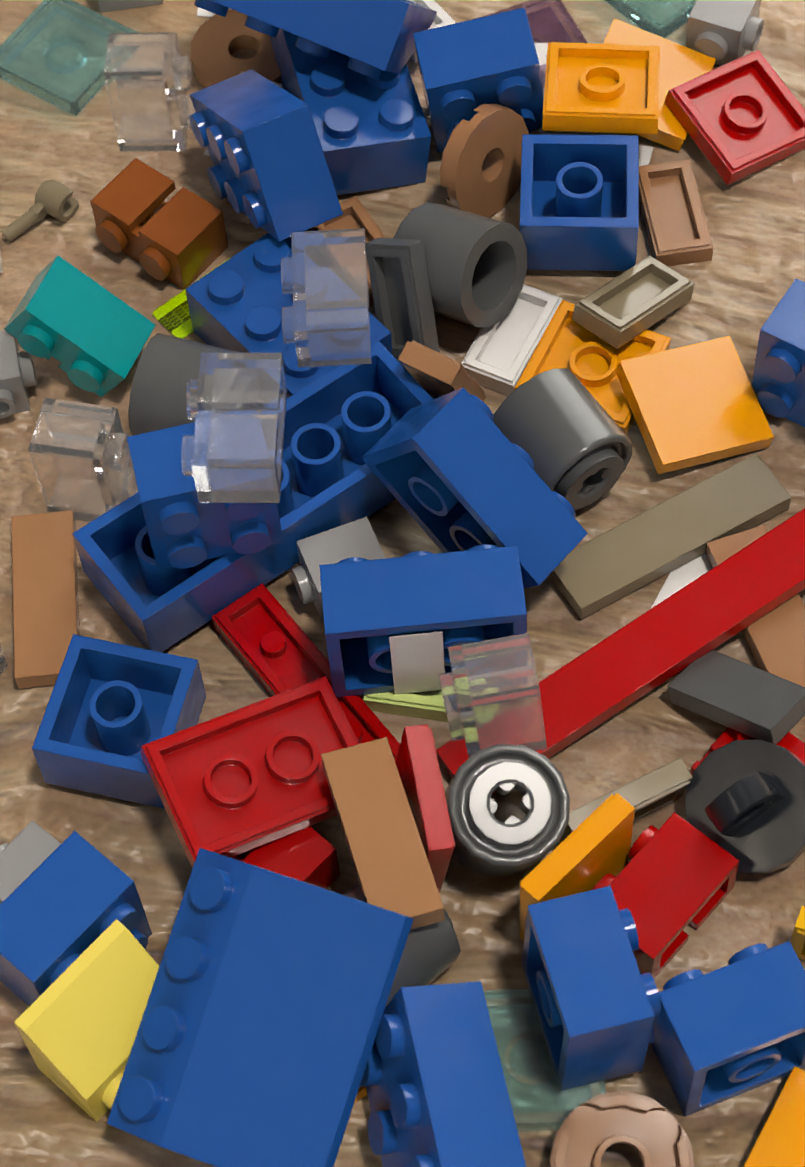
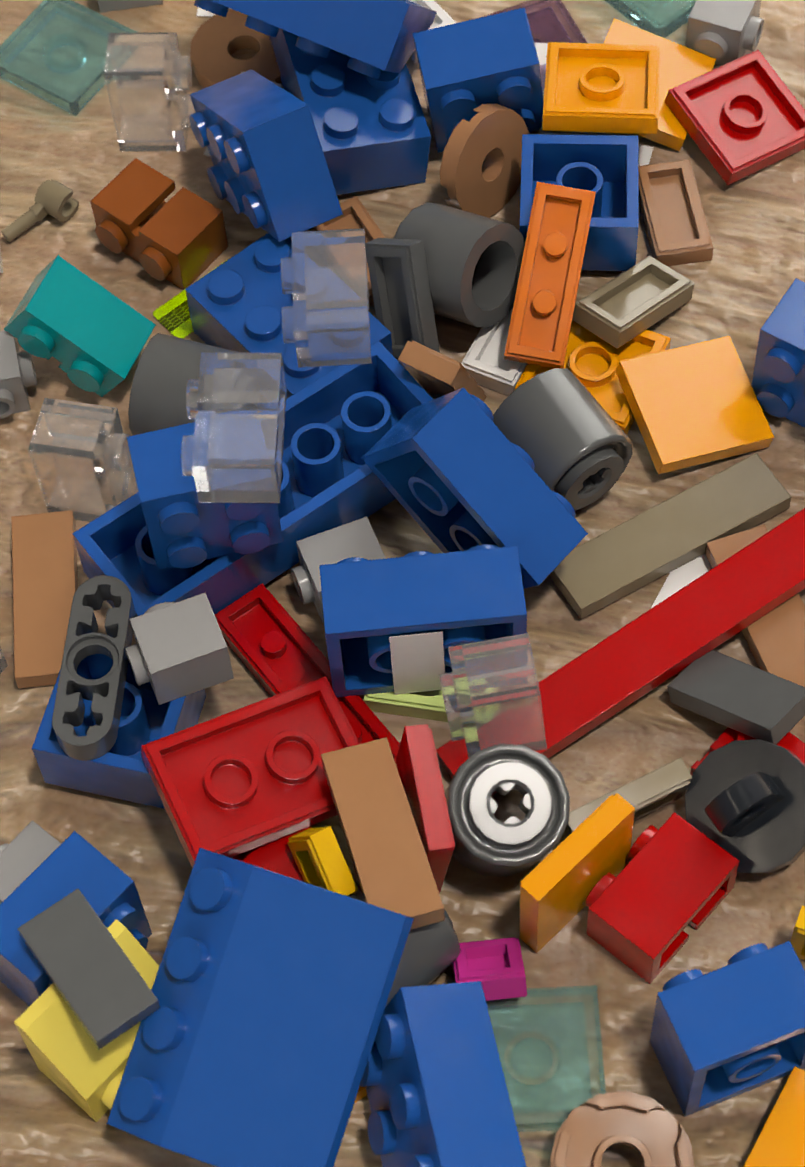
blue brick [522,886,661,1091] -> none
none -> dark grey tile [17,888,160,1049]
none -> dark grey beam [52,575,136,761]
none -> light grey brick [125,593,234,705]
none -> yellow tile [287,826,358,896]
none -> dark pink tile [453,937,527,1001]
none -> orange tile [504,182,596,368]

